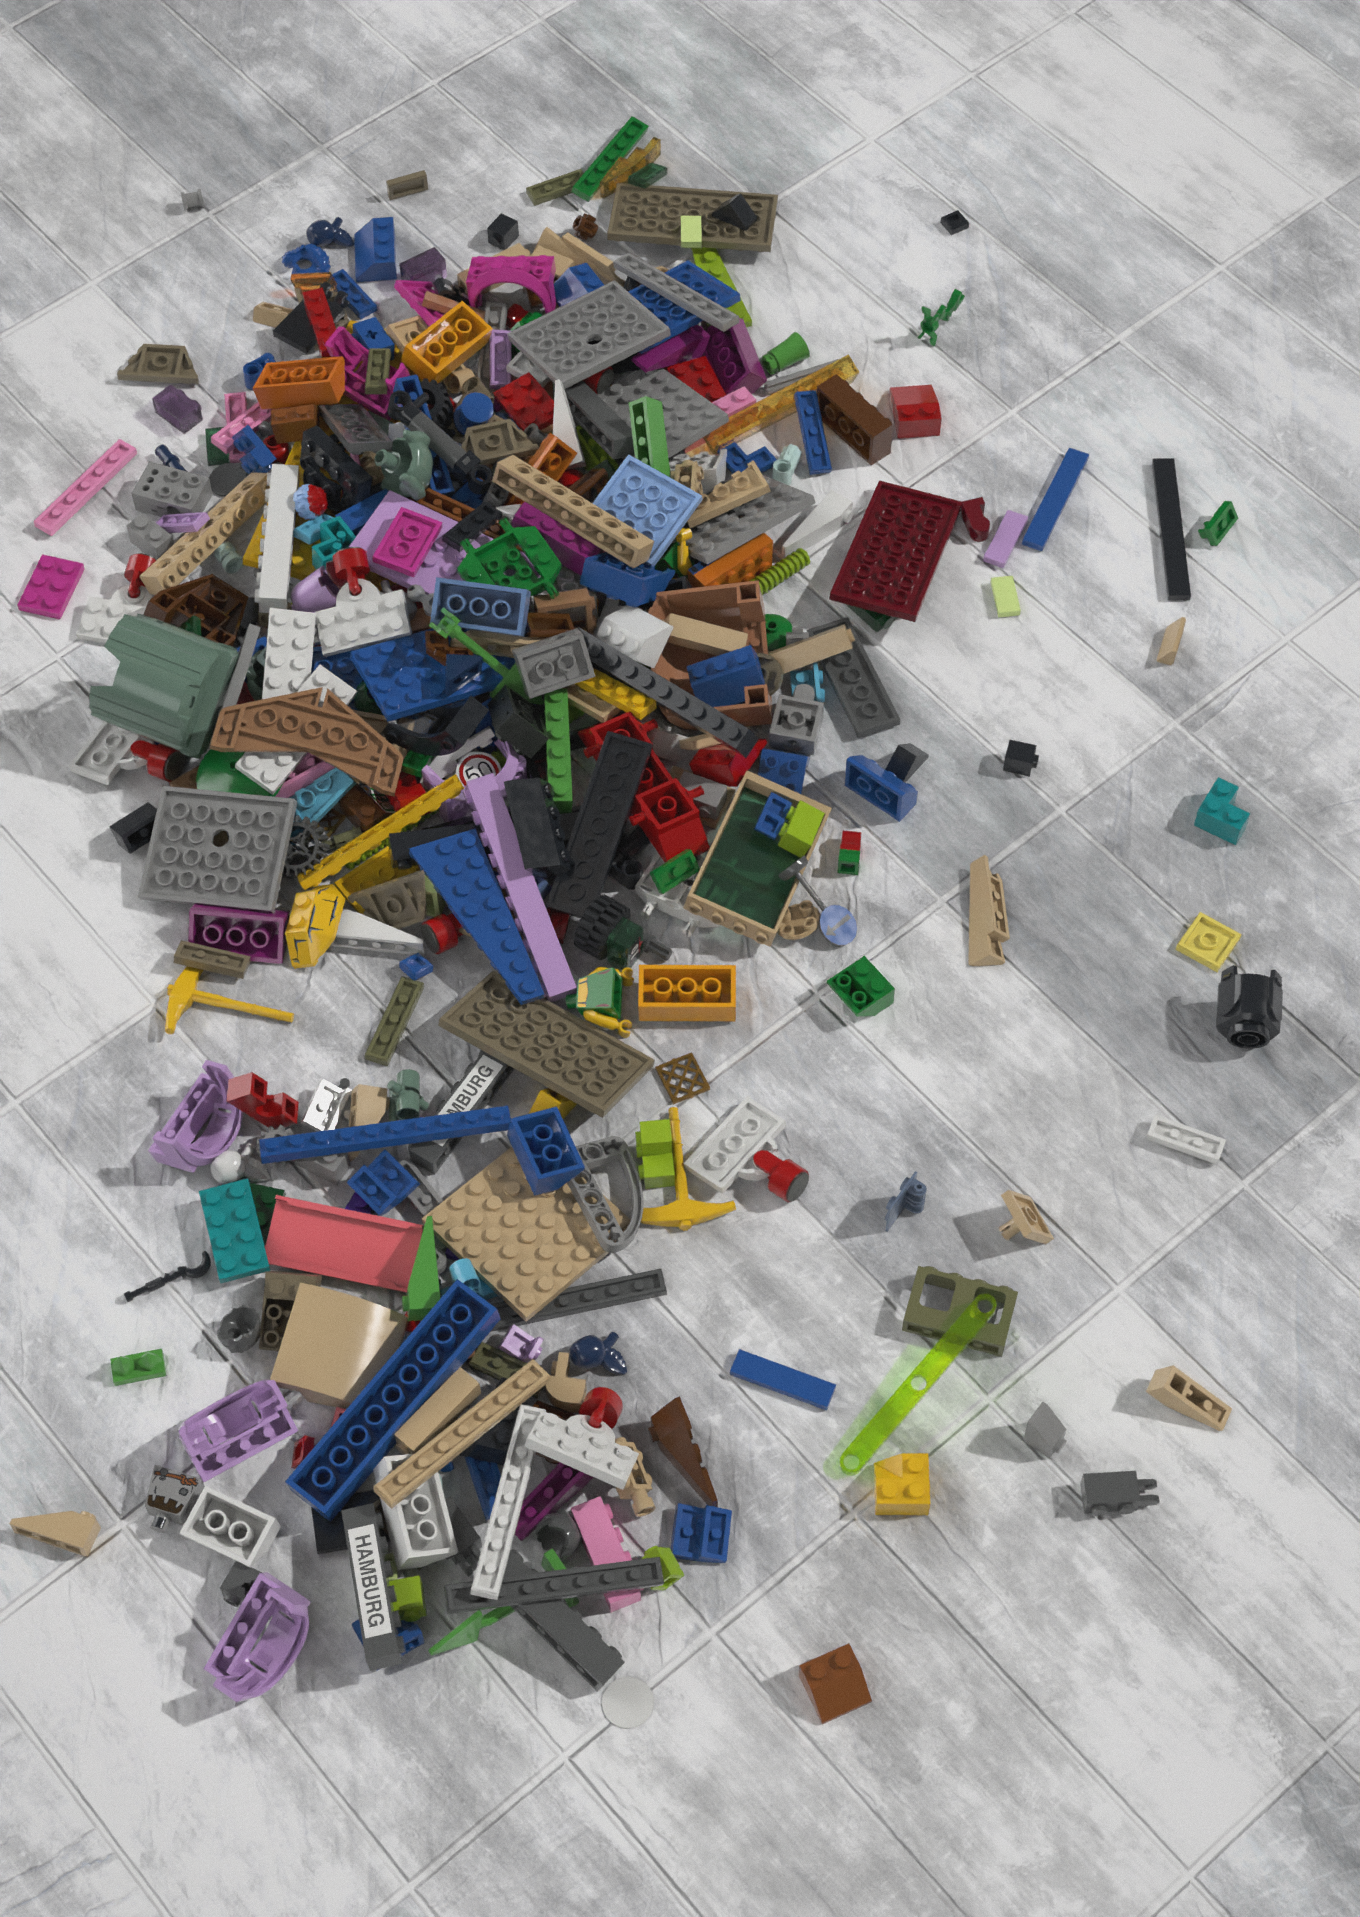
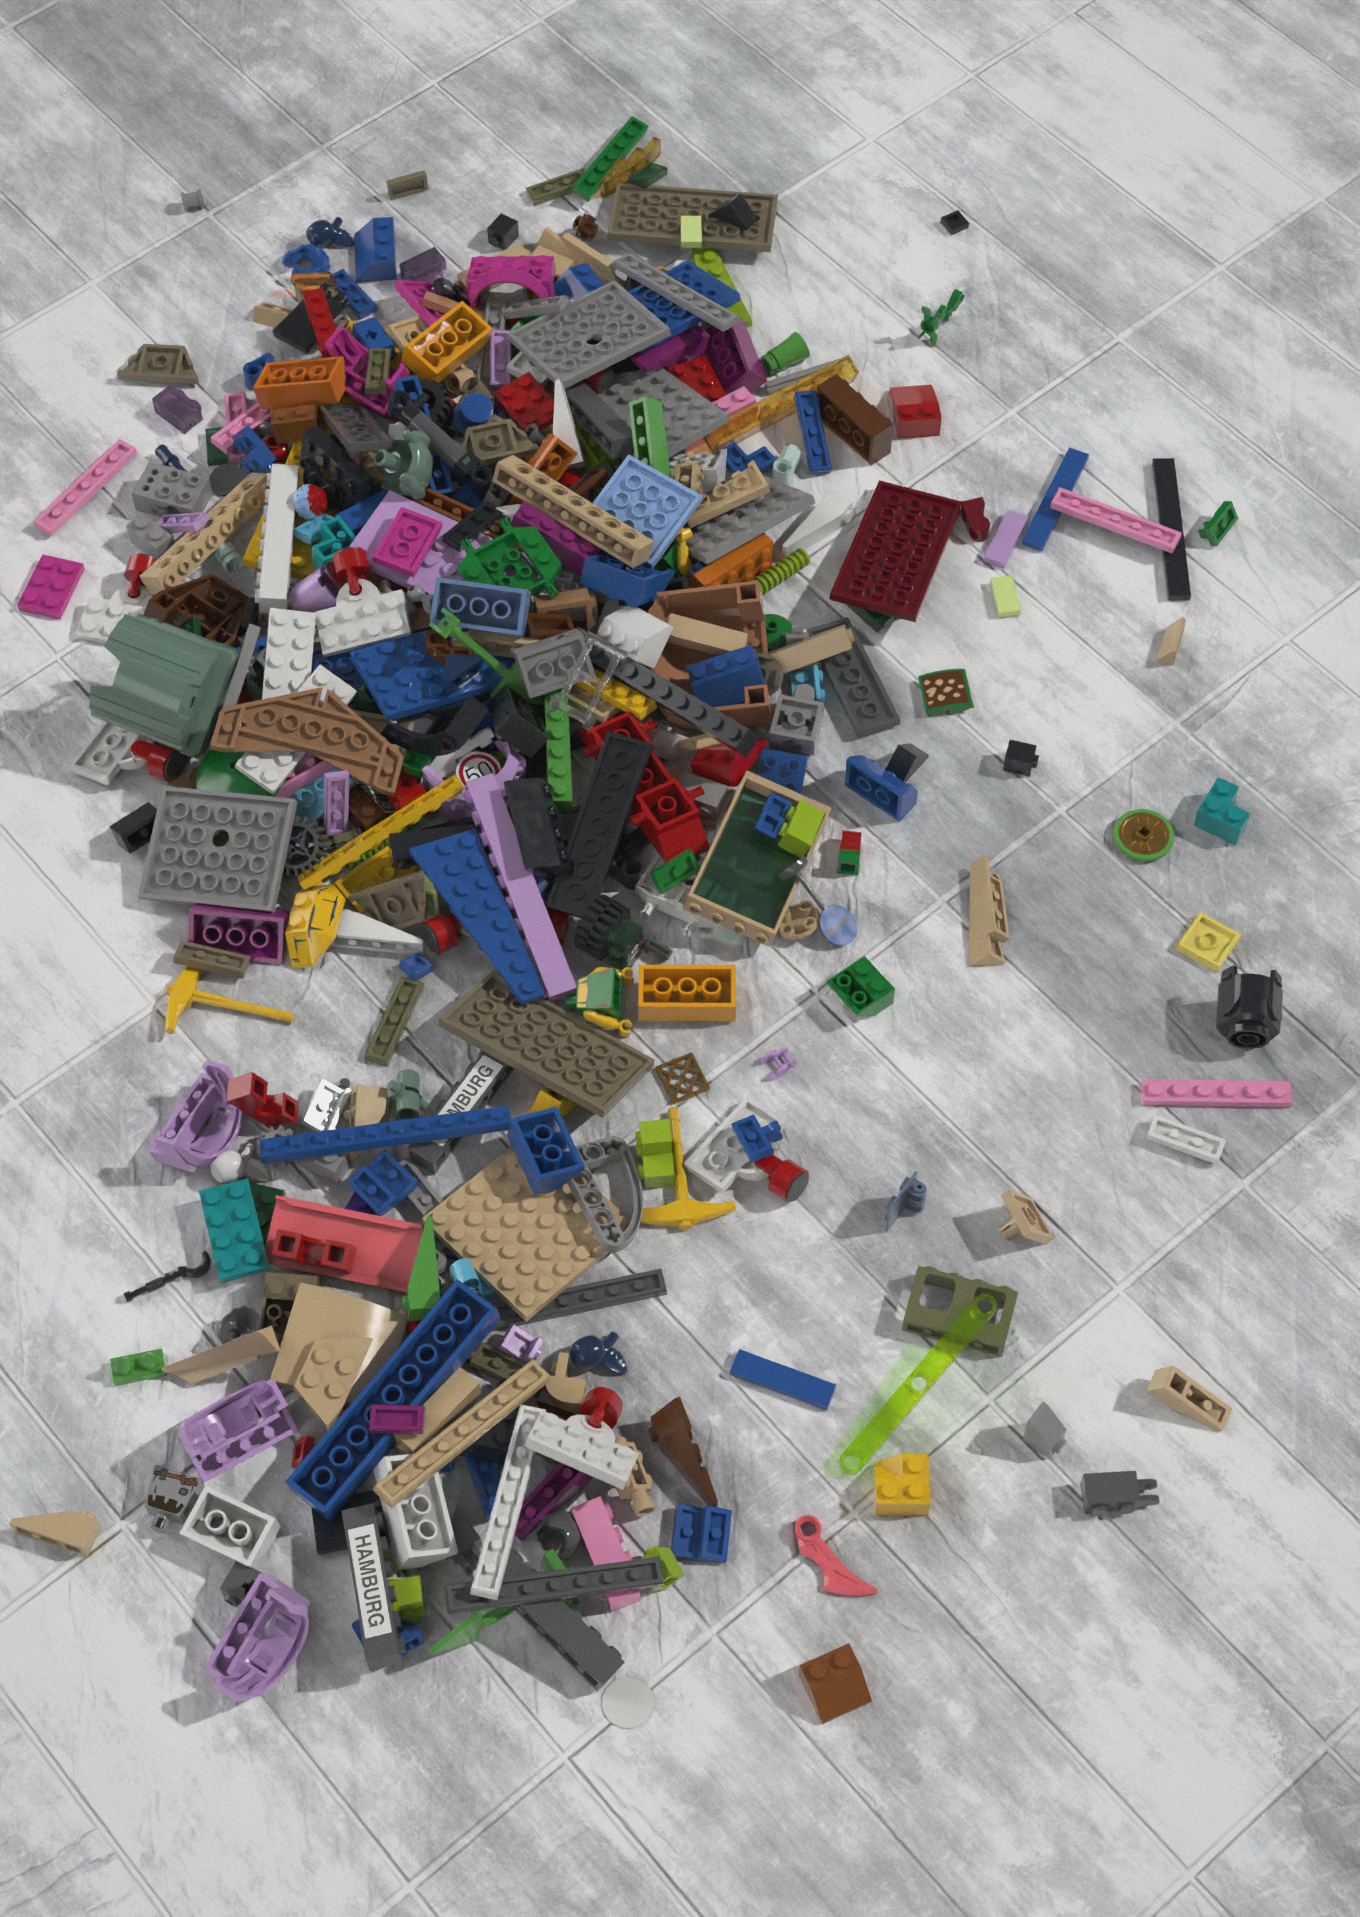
none -> tan wedge [161,1326,280,1384]
none -> red arch [271,1229,357,1273]
none -> tan wing [293,1337,373,1430]
none -> lavender tile [323,770,349,836]
none -> magenta tile [369,1404,426,1434]
none -> light grey tile [504,295,569,319]
none -> clear piece [548,631,628,730]
none -> blue plate [731,1114,783,1163]
none -> lavender piece [759,1048,797,1080]
none -> coral piece [794,1515,877,1596]
none -> slope [918,669,974,717]
none -> bright pink plate [1050,487,1182,554]
none -> pearl gold wheel [1113,809,1174,861]
none -> bright pink plate [1141,1079,1292,1108]

